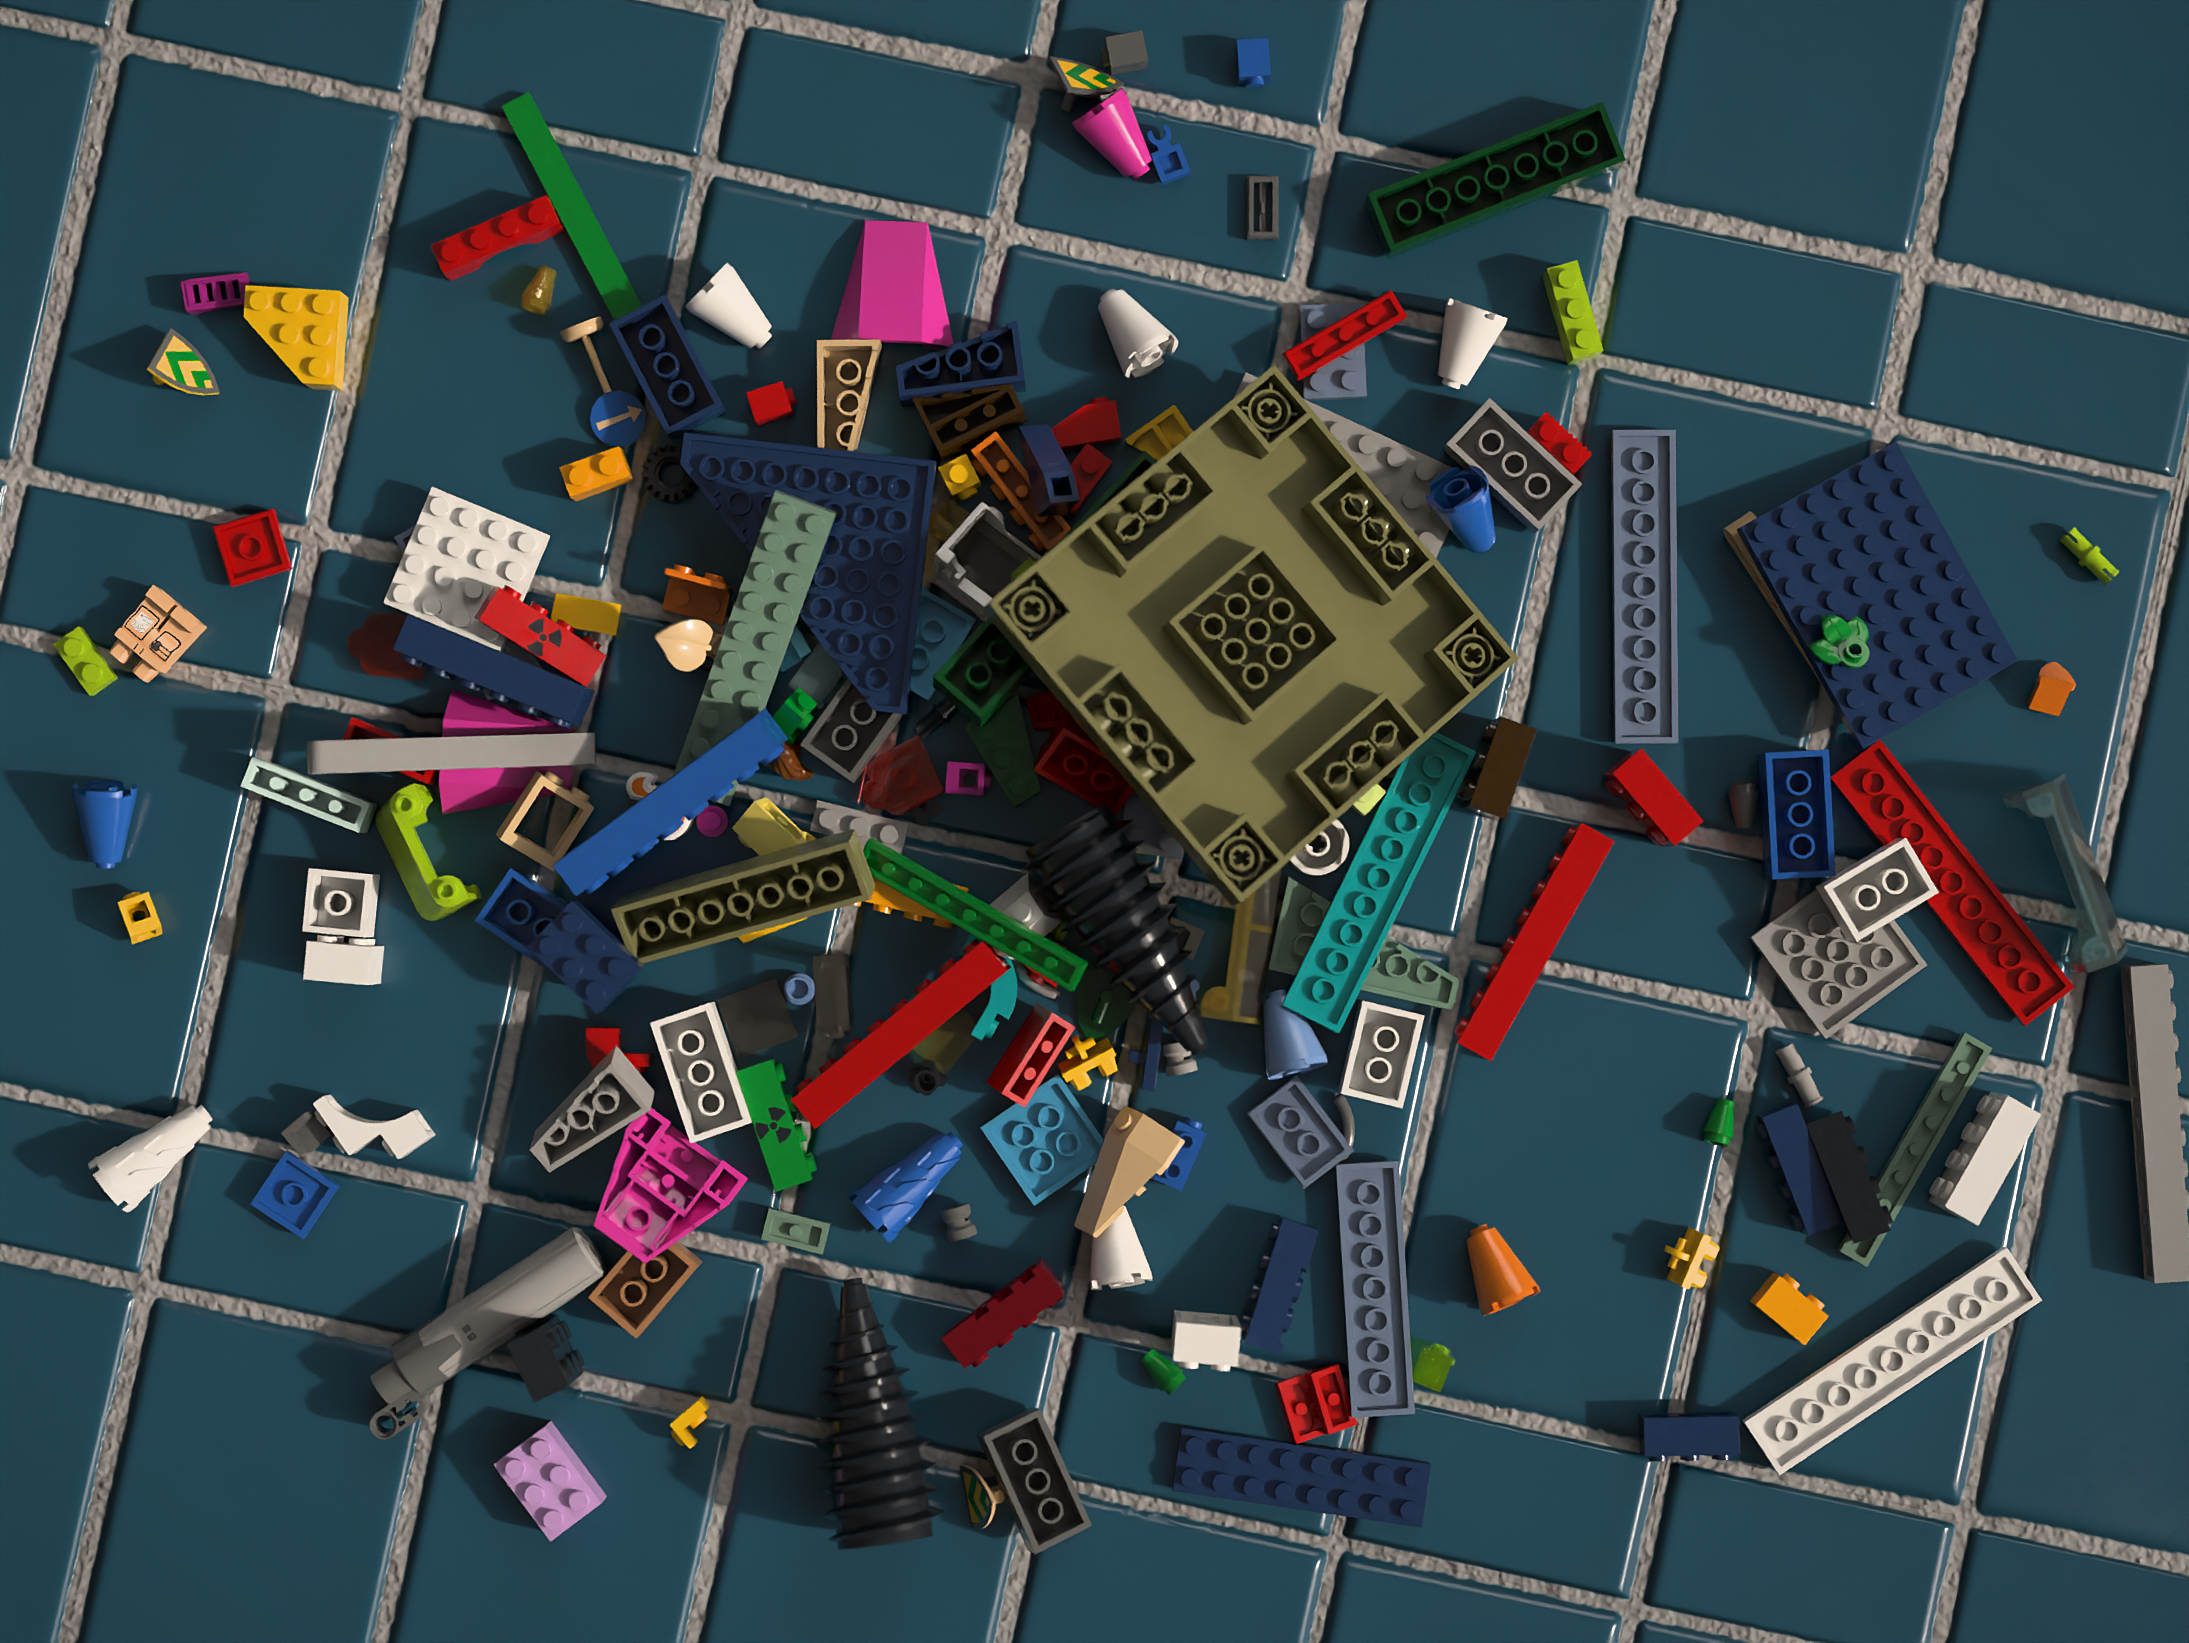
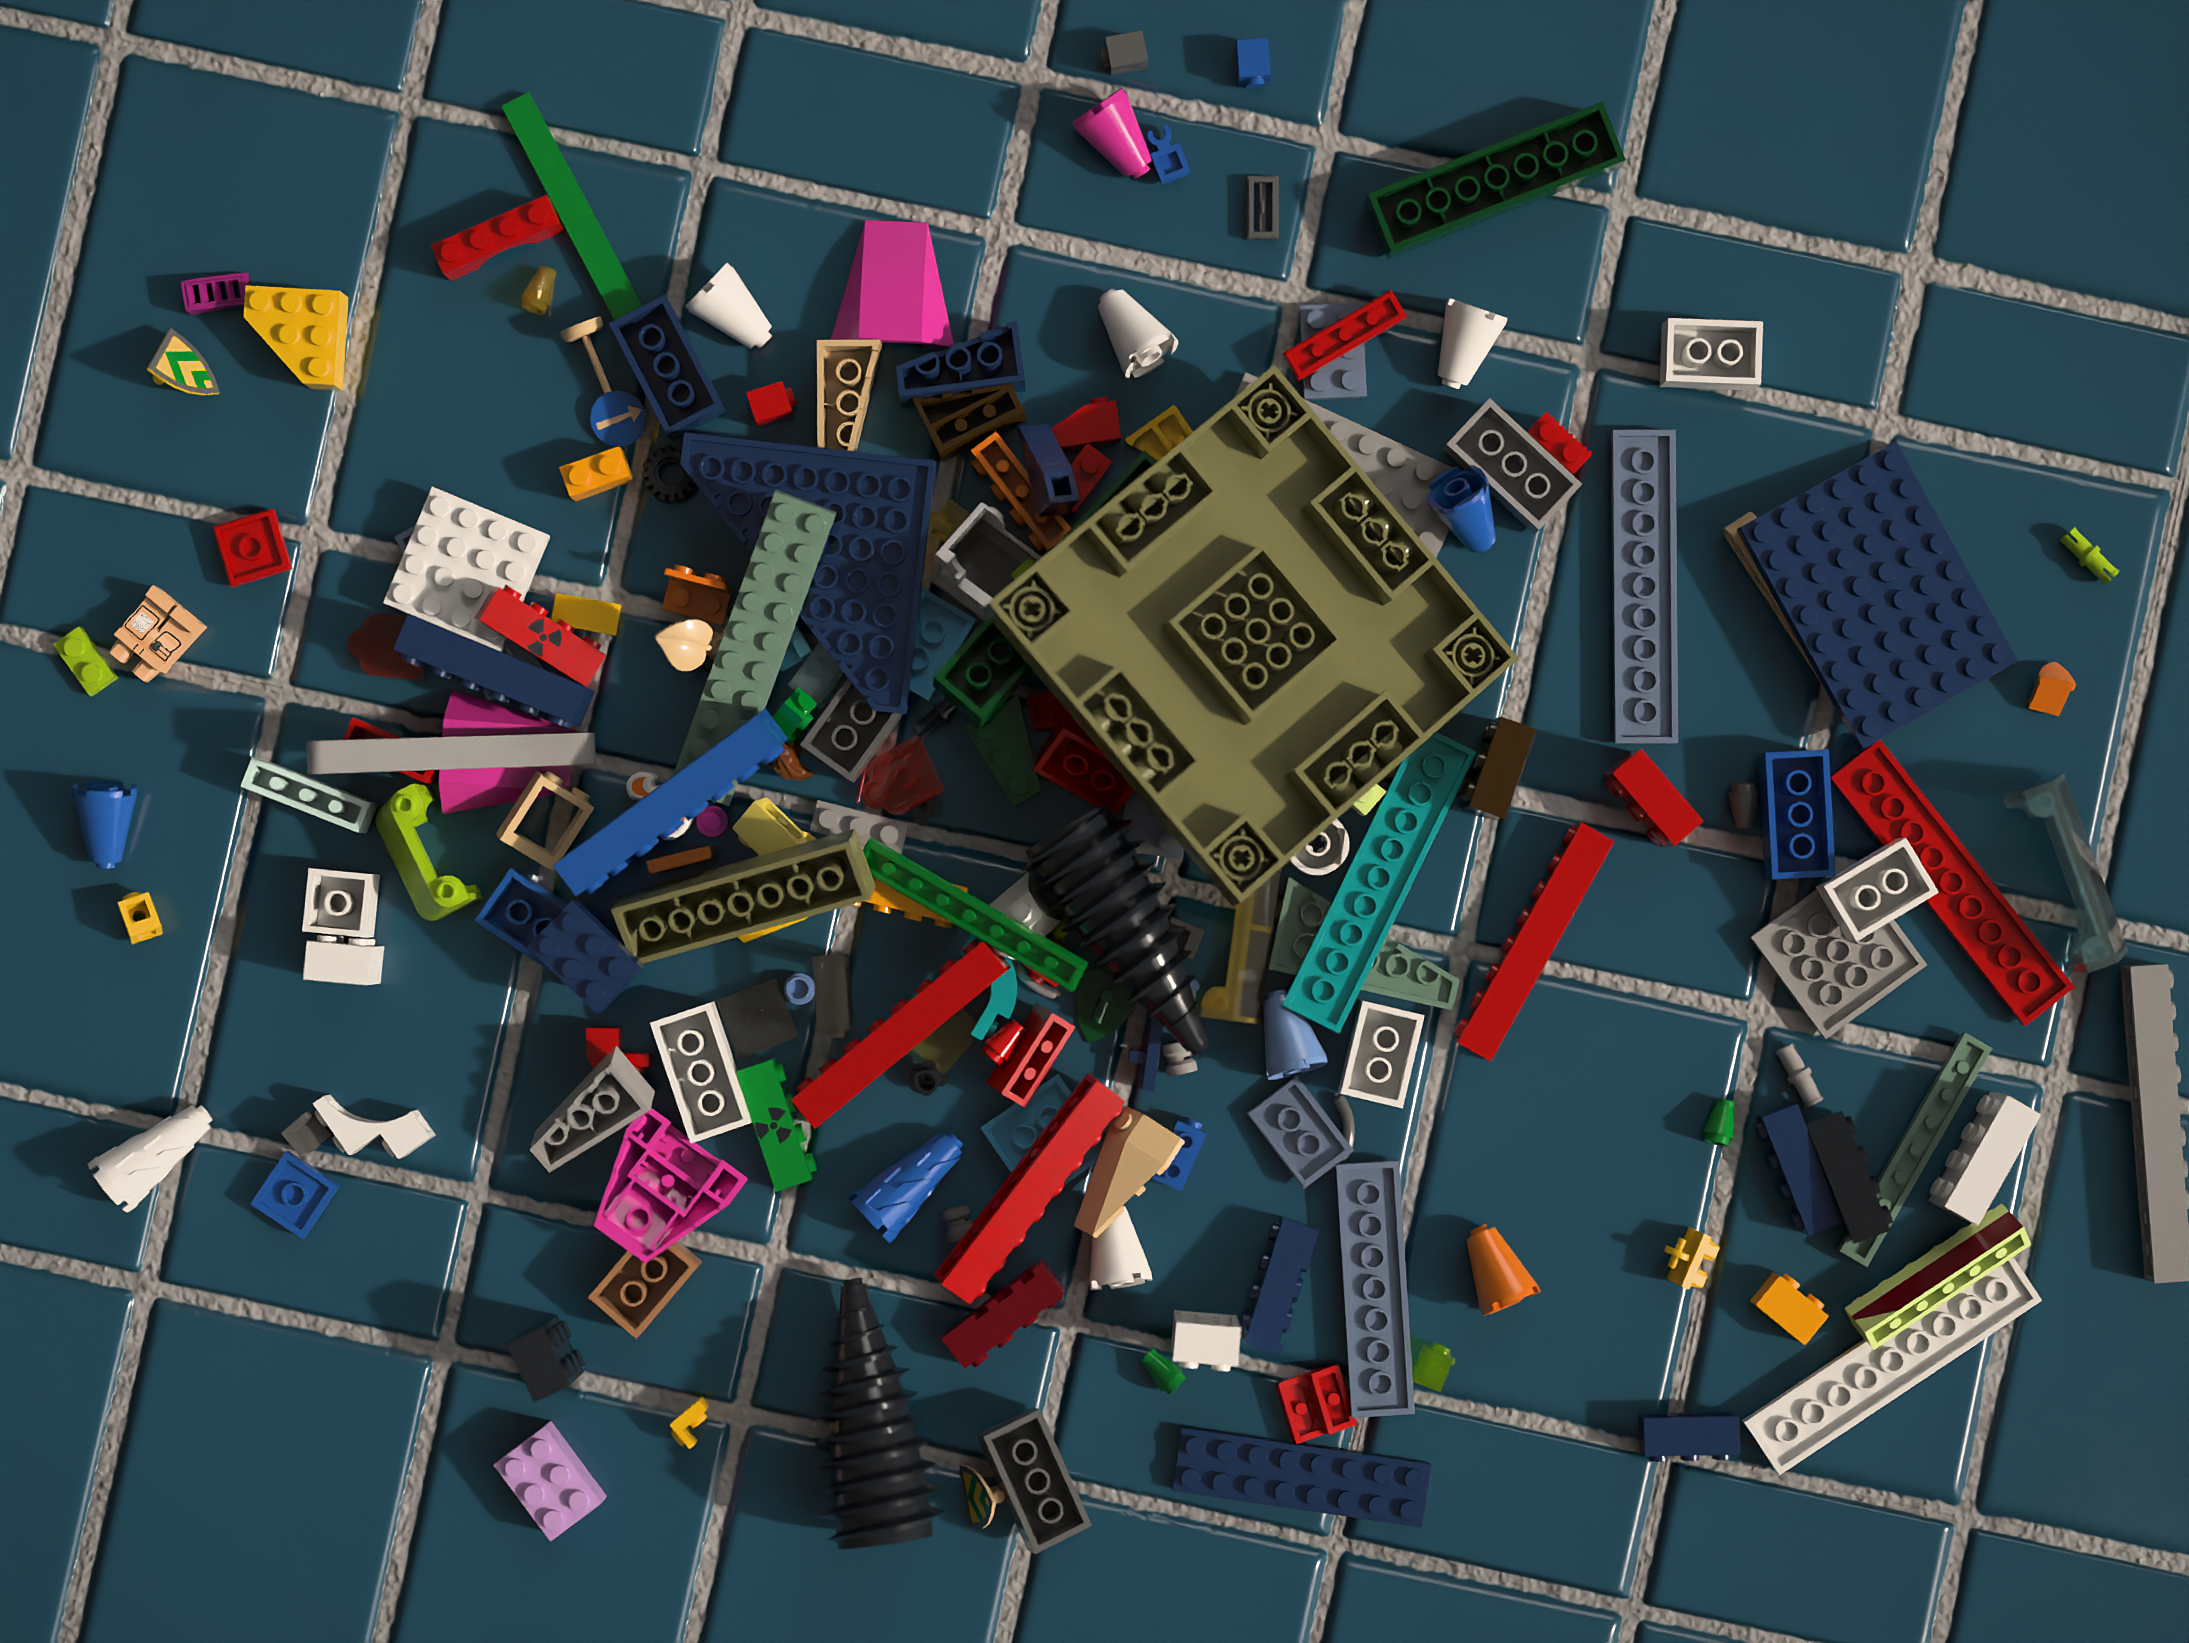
light grey piece [369,1227,607,1439] -> none
sand green plate [761,1208,831,1254] -> none
yellow brick [938,454,981,501] -> none
magenta brick [945,761,992,796] -> none
shield [1049,56,1124,112] -> none
yellow hips [1058,1035,1118,1091] -> none
lime brick [1542,260,1604,365] -> none
green plate [1809,615,1870,669] -> none
none -> reddish brown tile [646,846,718,874]
none -> red brick [934,1073,1125,1304]
none -> red cone [981,1018,1026,1066]
none -> white brick [1660,318,1763,390]
none -> yellowish green brick [1845,1204,2031,1350]

